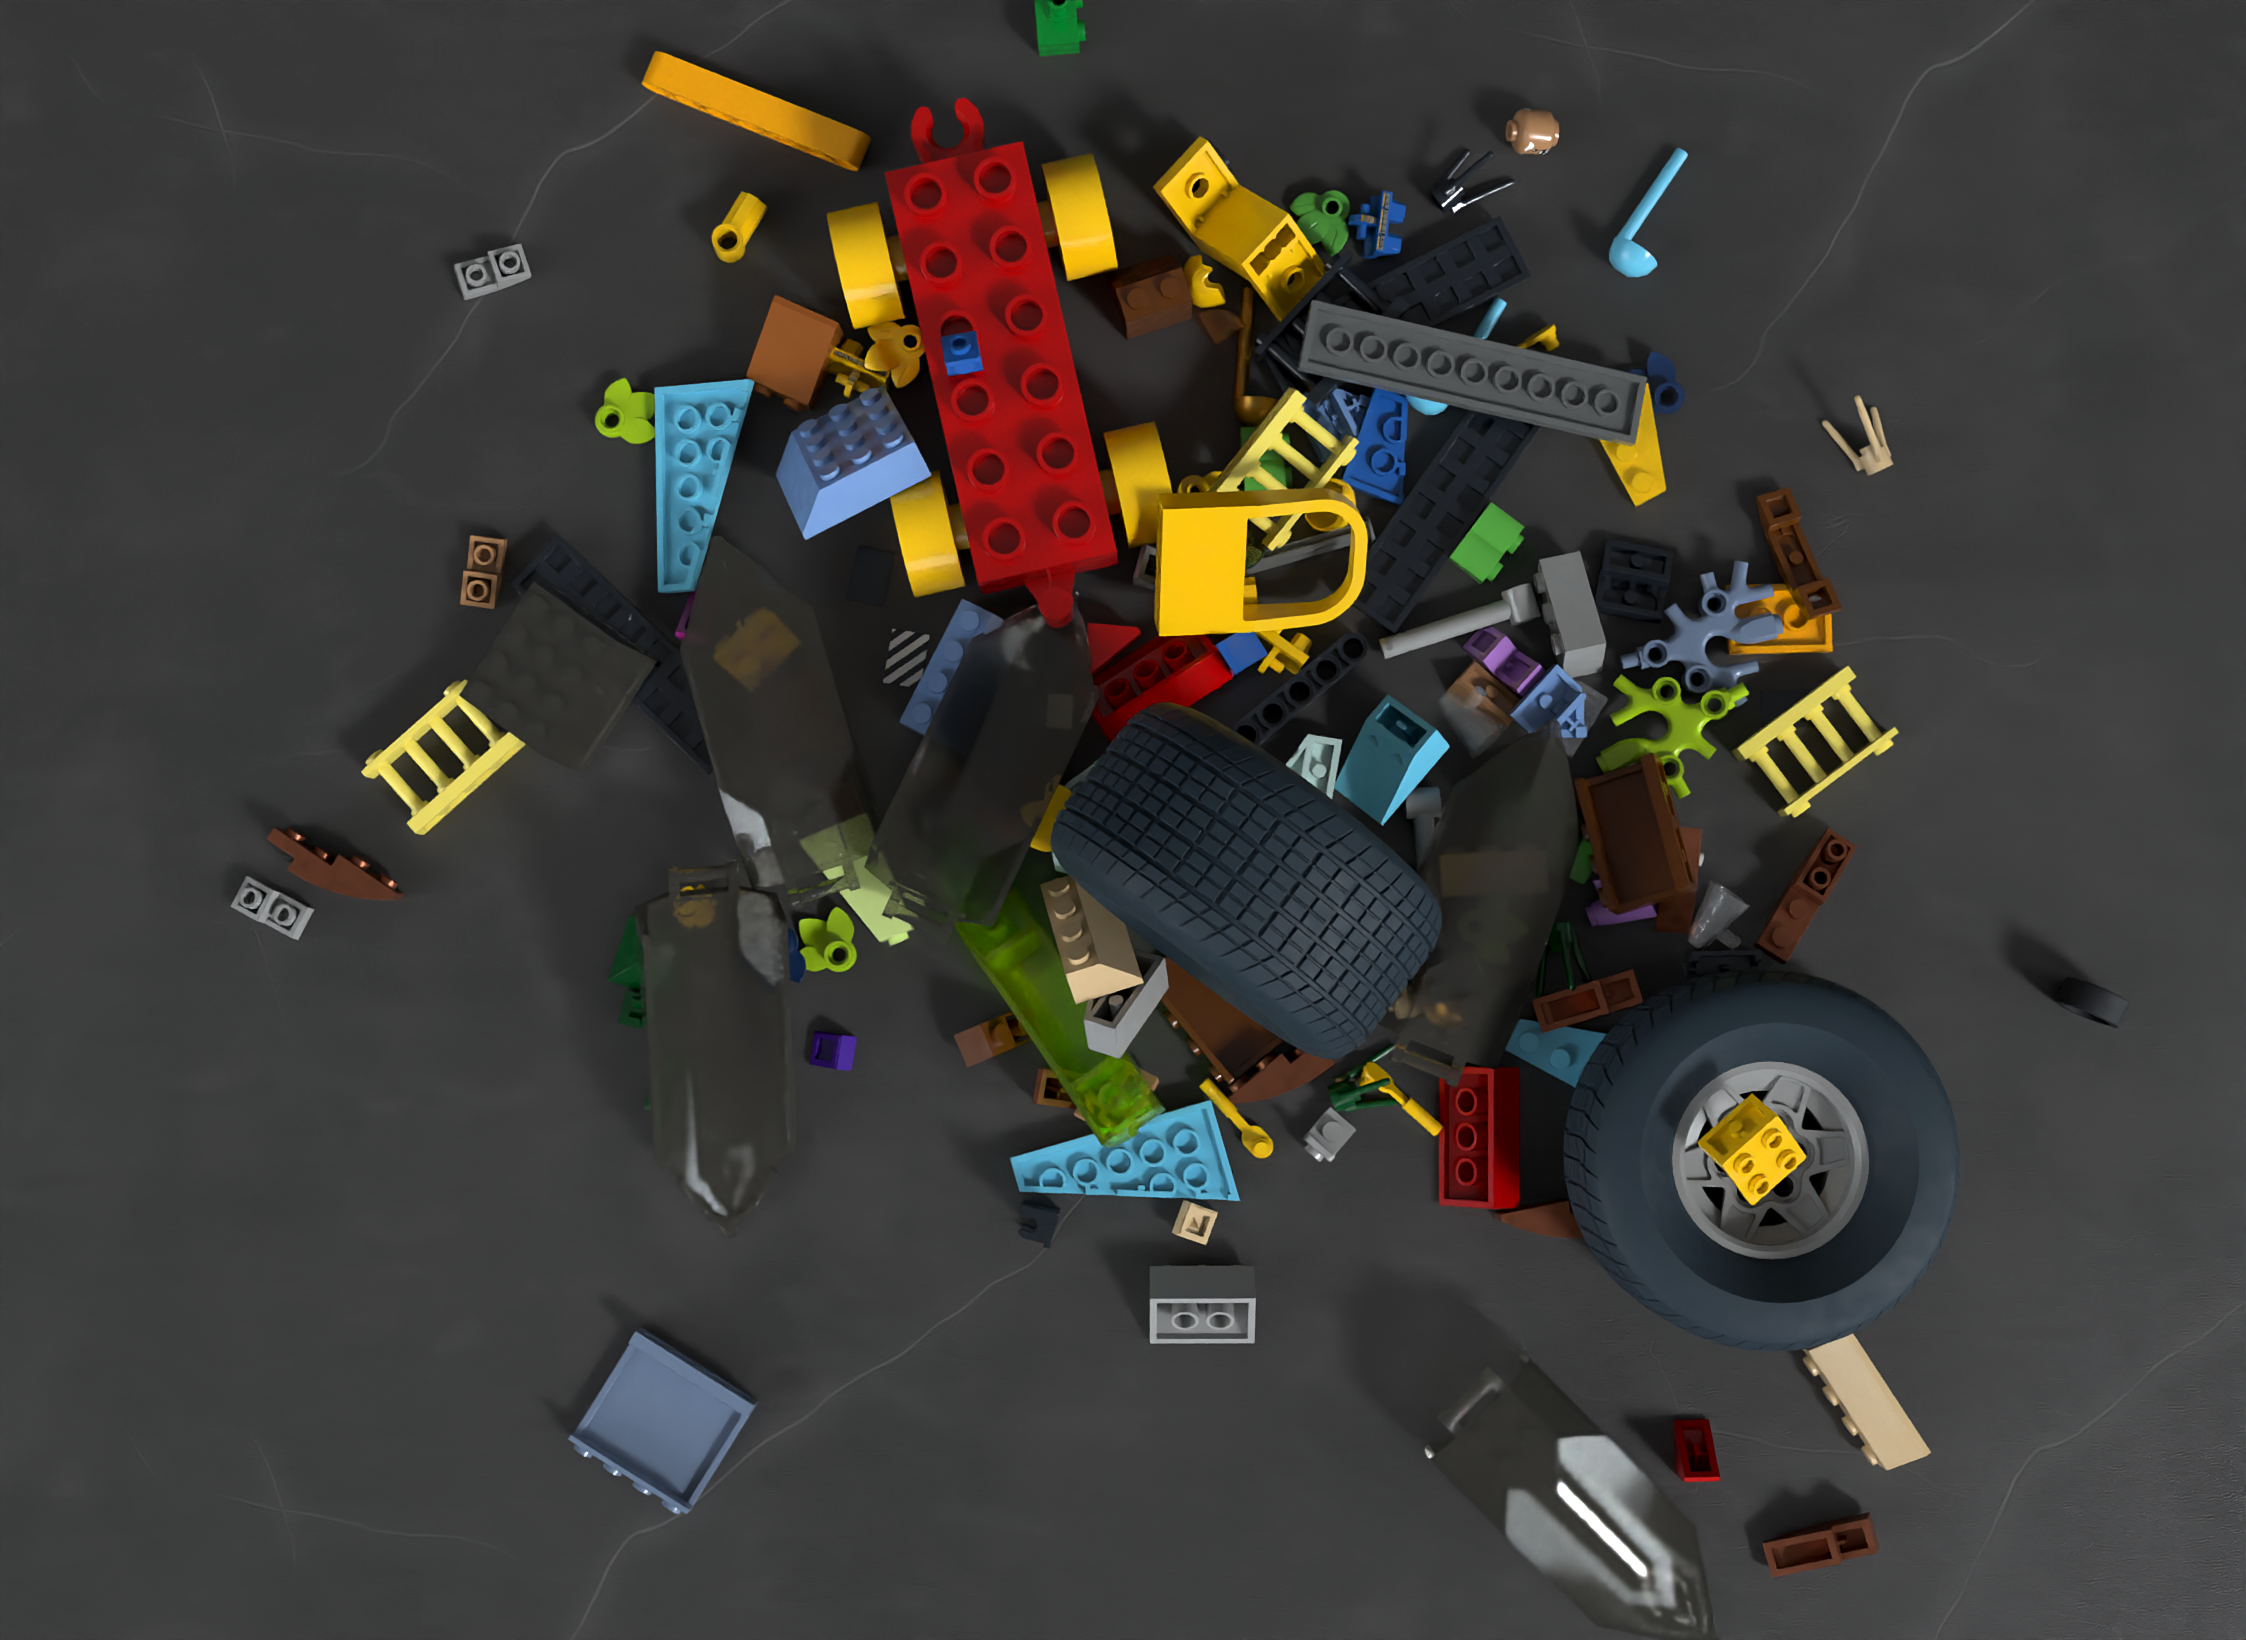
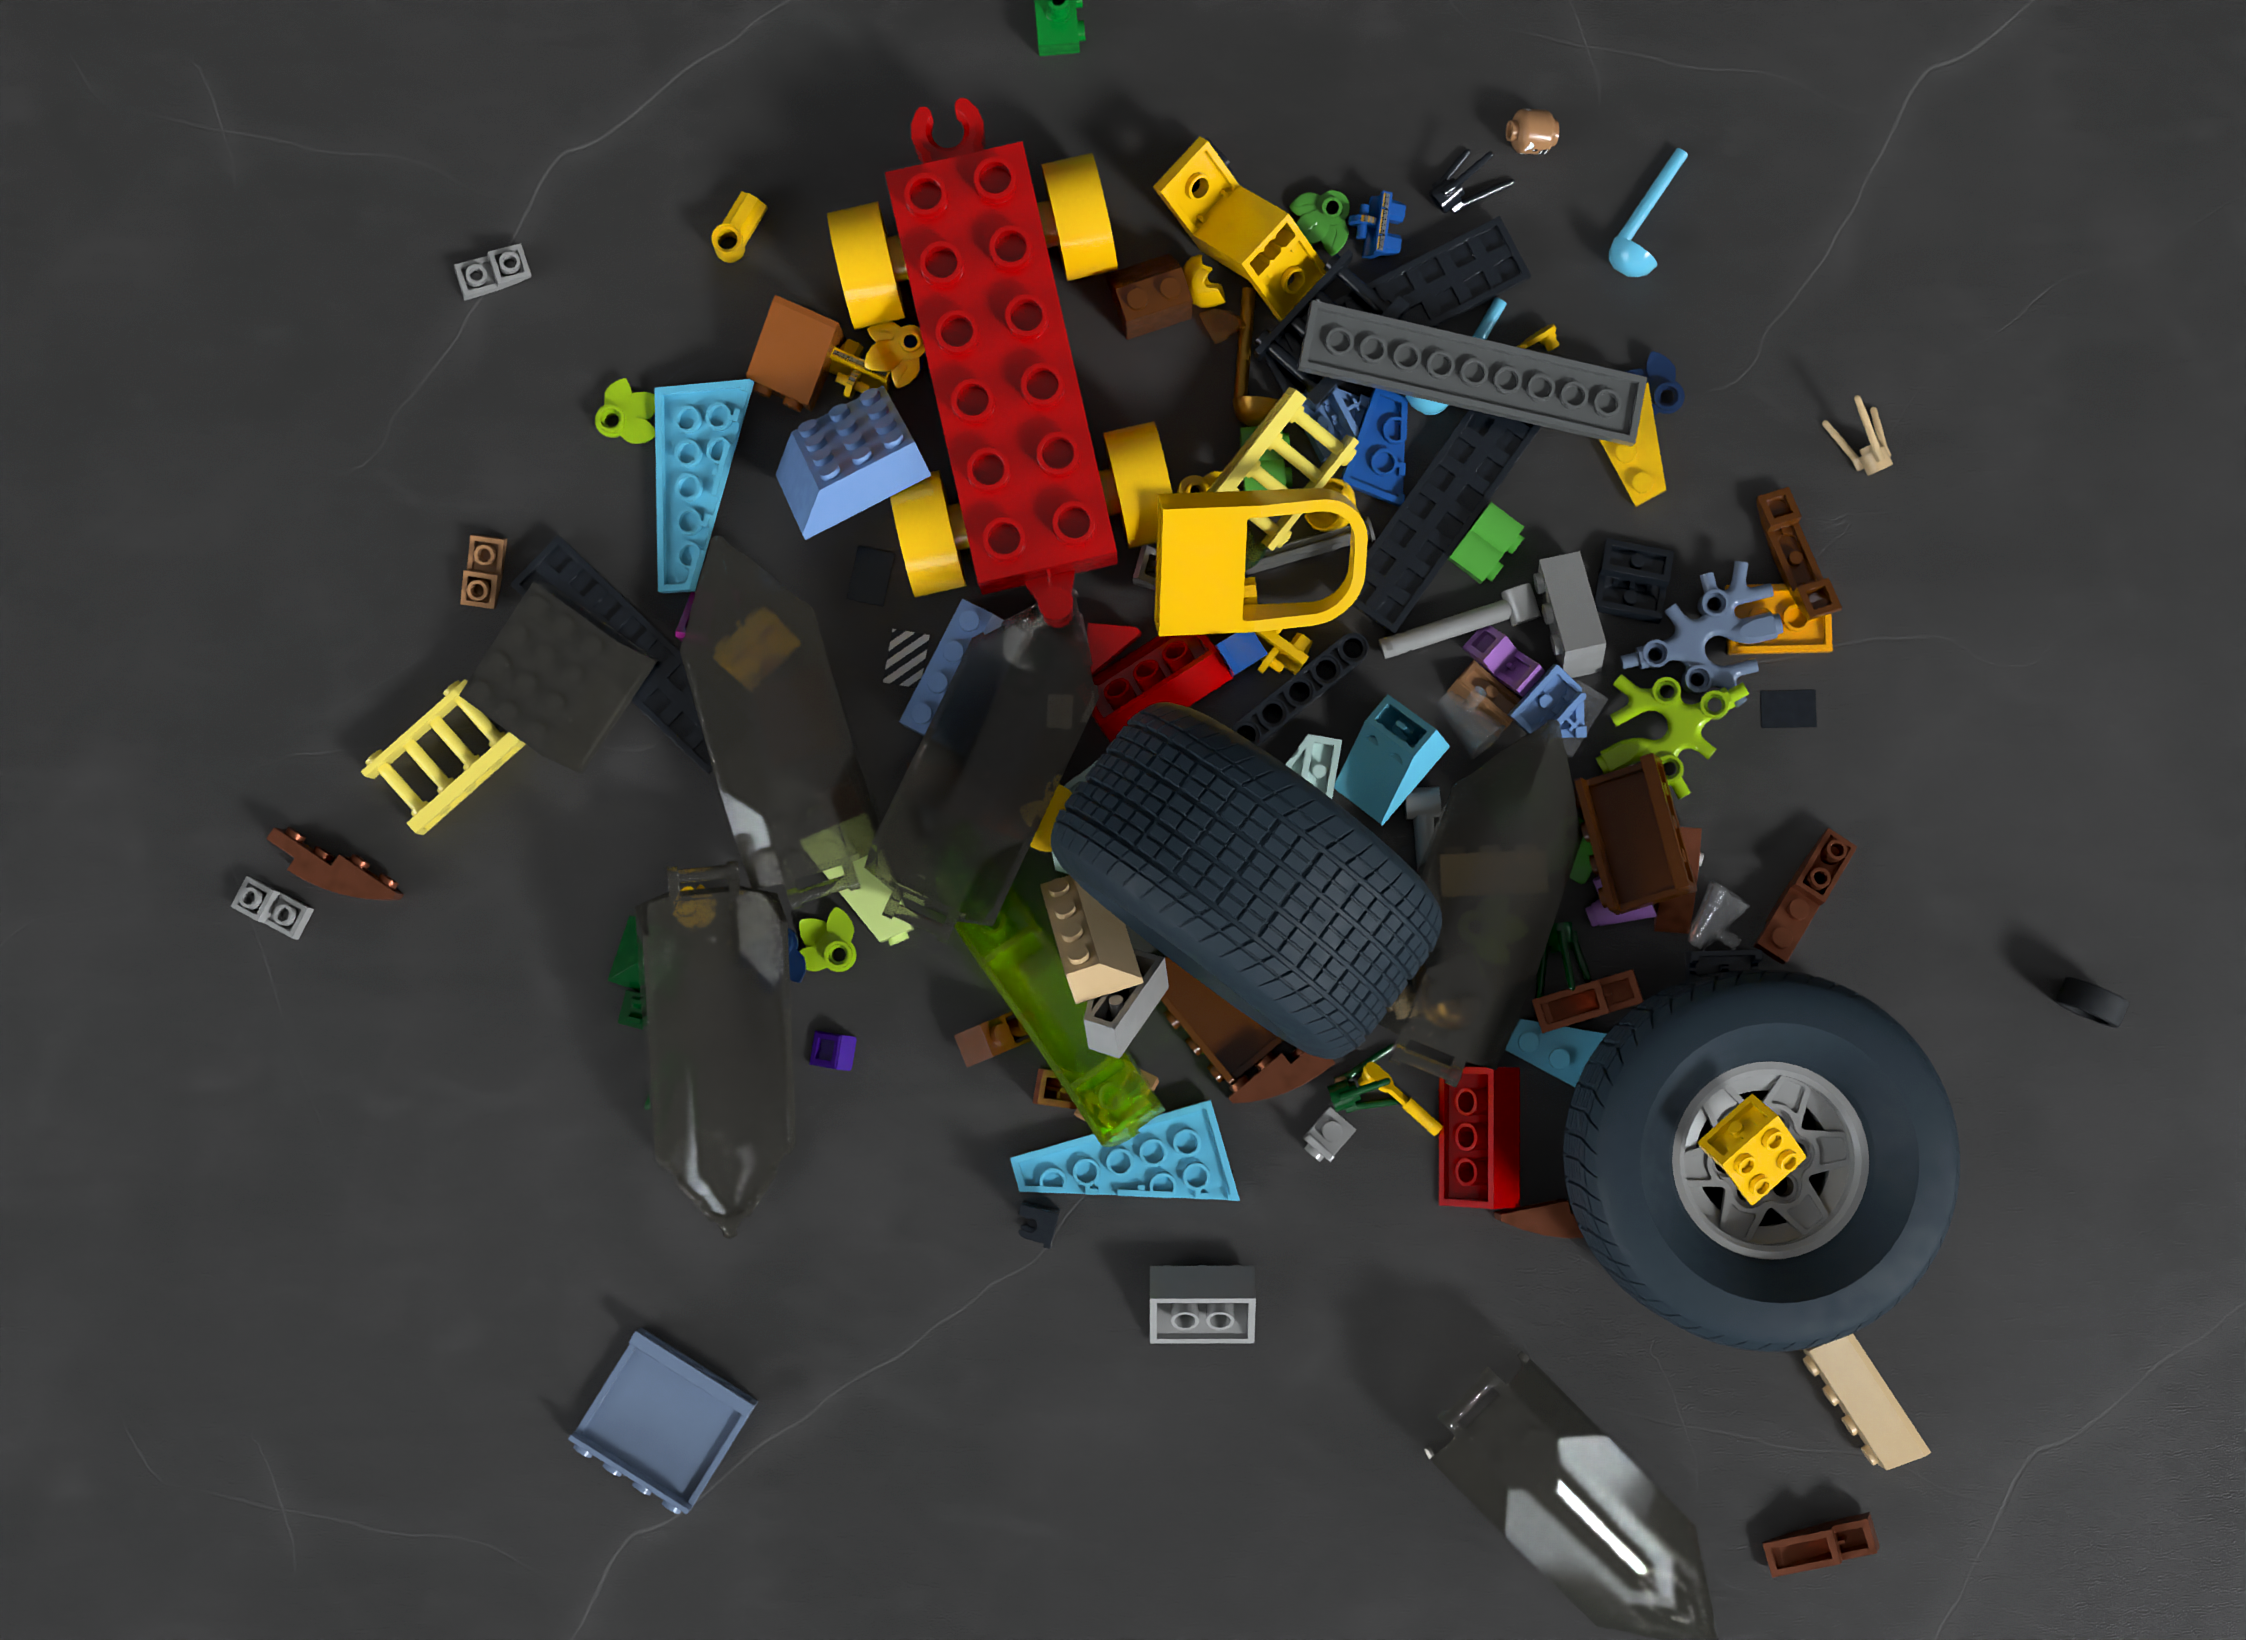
light orange beam [642,51,871,171] -> none
blue bracket [941,331,983,376] -> none
tan tile [1172,1200,1218,1245] -> none
yellow piece [1199,1077,1273,1158] -> none
red slope [1673,1419,1720,1482] -> none
light yellow fence [1731,666,1899,818] -> none

